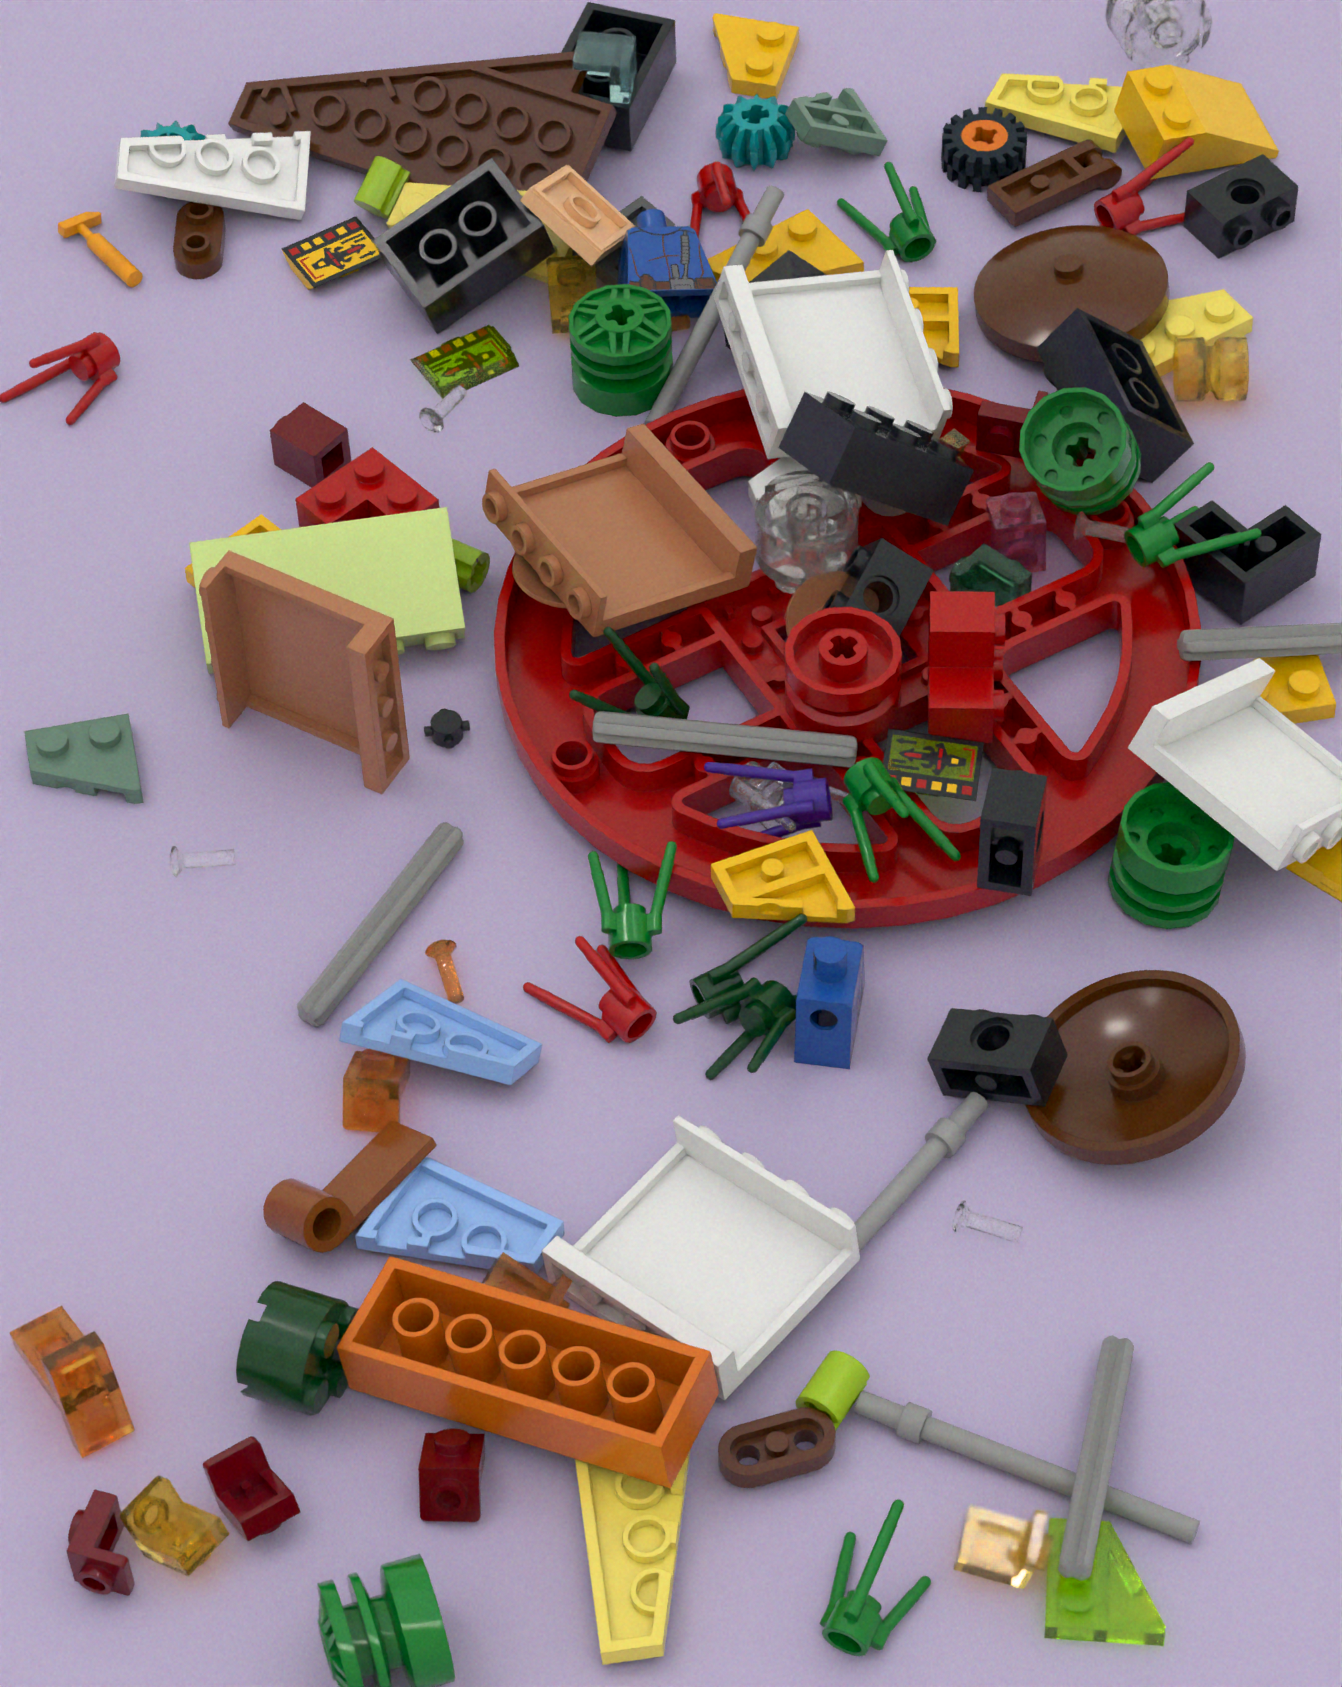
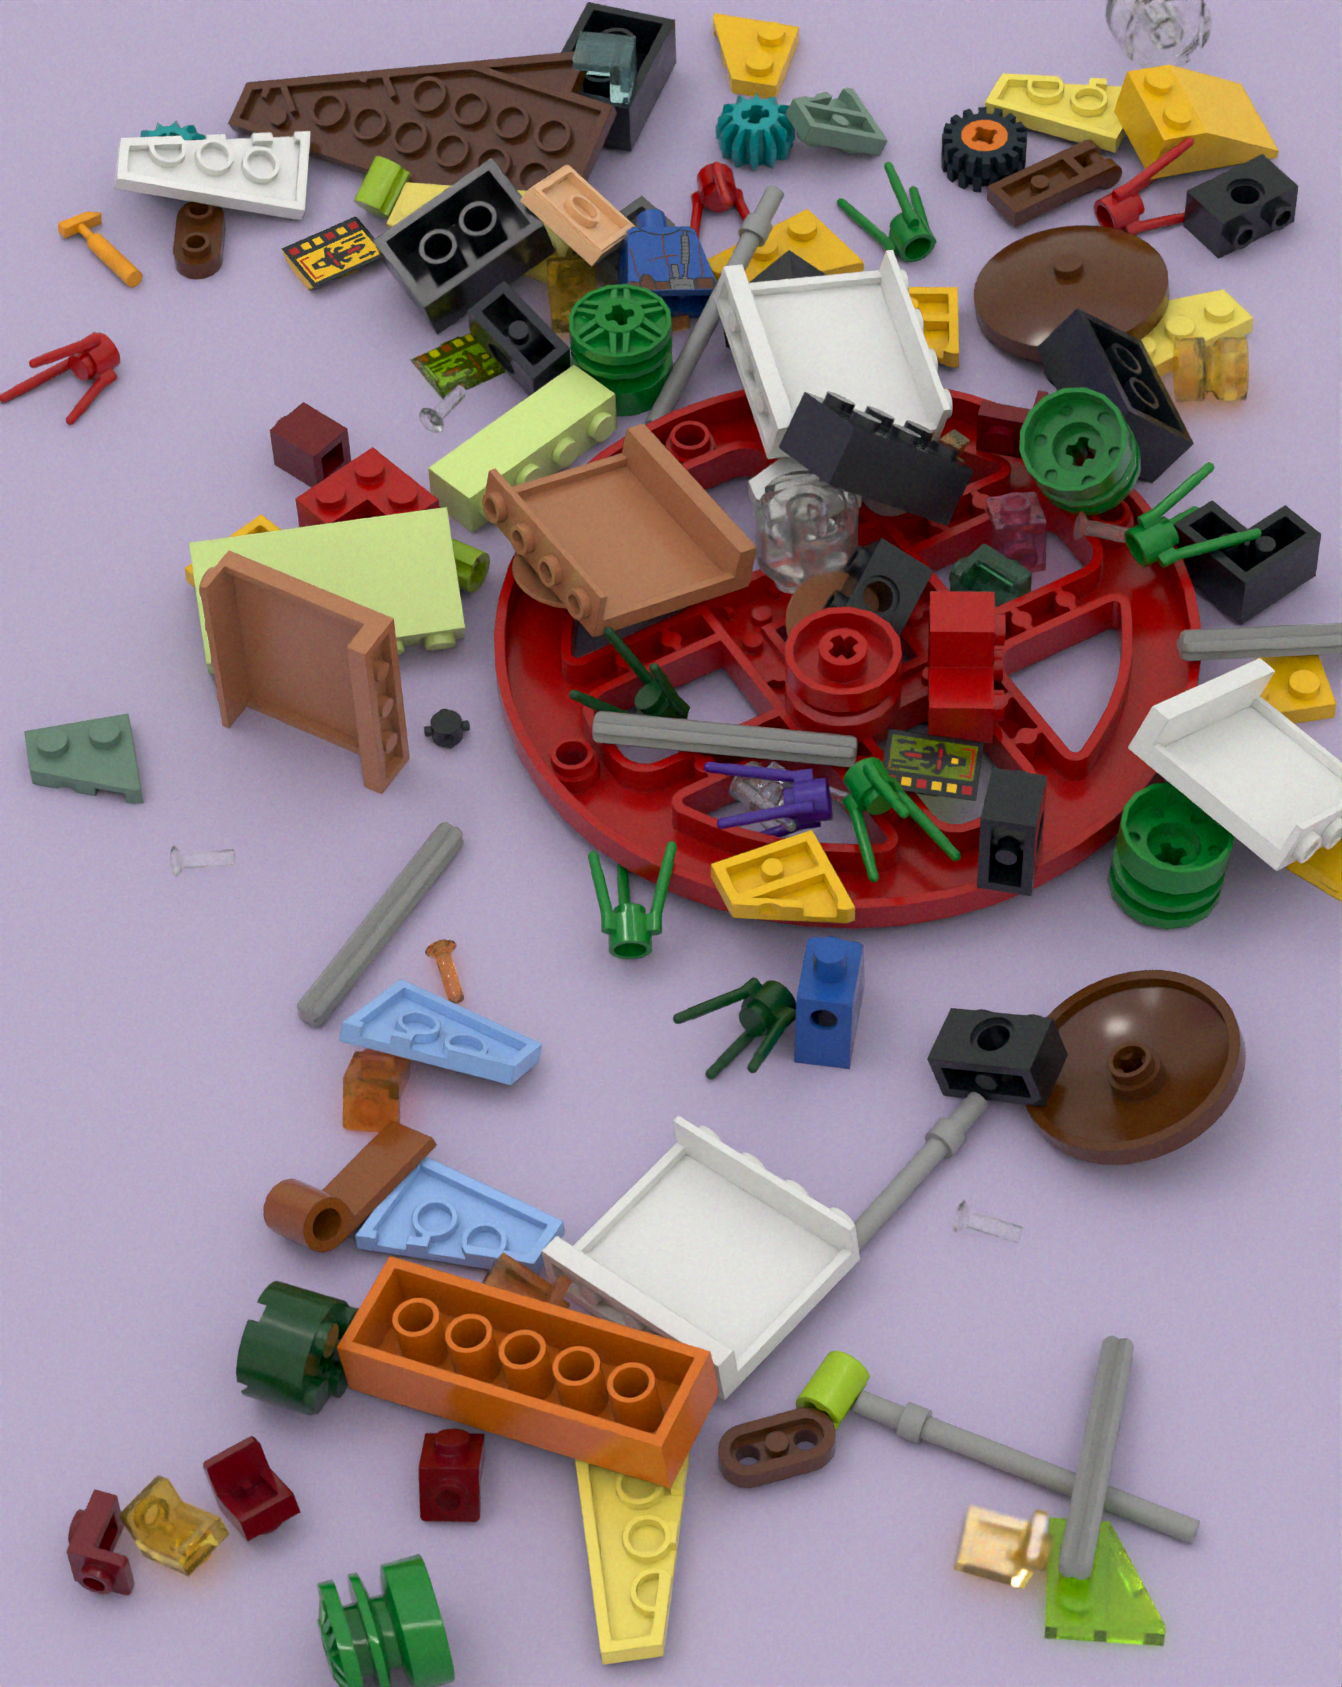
clear orange bracket [9,1305,135,1458] -> none
red plant [523,936,657,1043] -> none
dark green plant [689,914,807,1024] -> none
green plant [820,1499,931,1656] -> none
none -> yellowish green brick [428,365,617,533]
none -> black brick [467,281,571,396]

